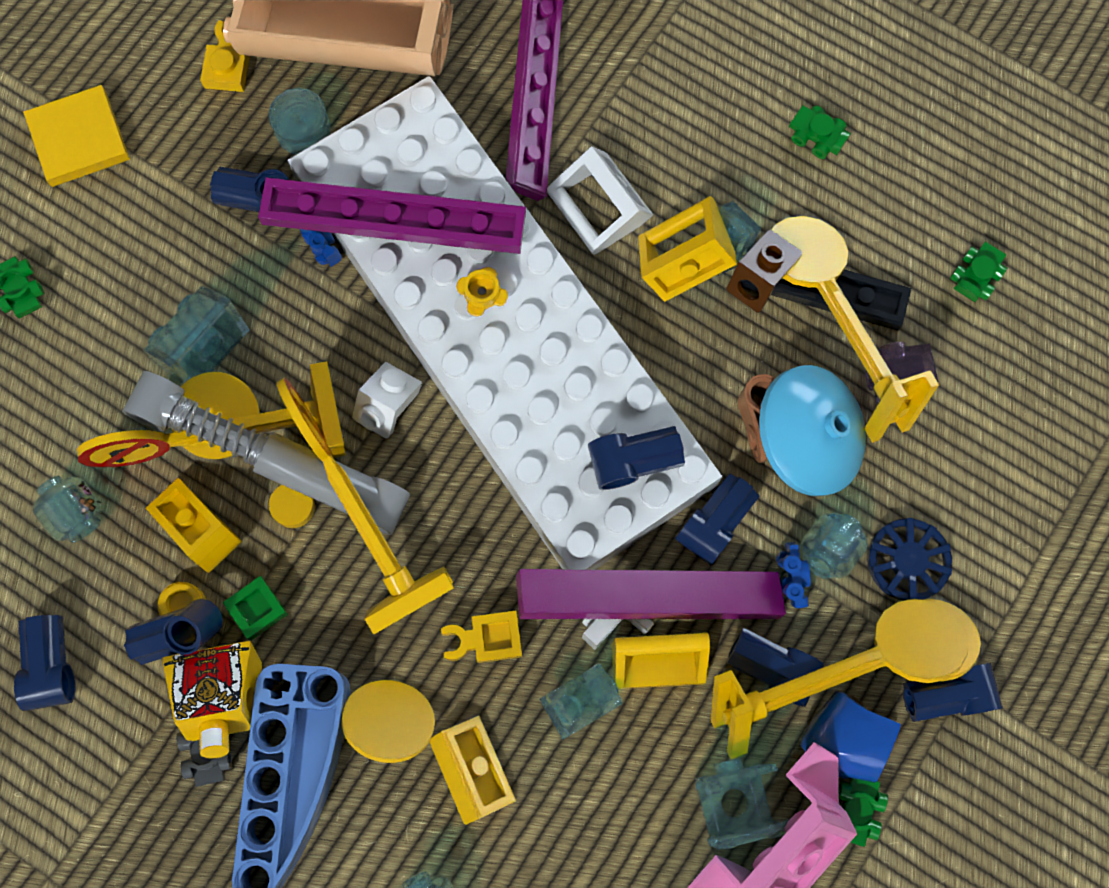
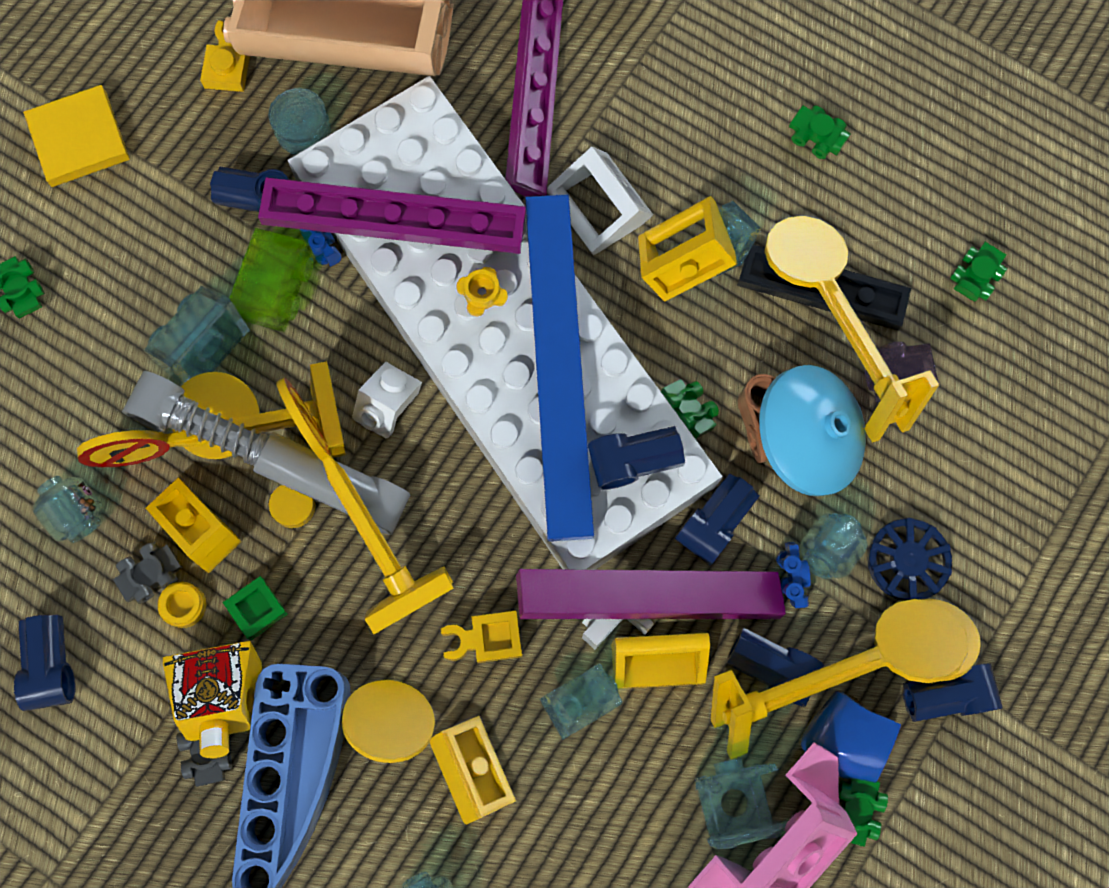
dark blue piece [124,599,223,665] -> none
reddish brown bracket [726,230,802,313] -> none
none -> dark grey piece [113,542,183,604]
none -> clear neon green brick [227,227,313,332]
none -> blue tile [525,194,594,542]
none -> green piece [660,379,719,439]

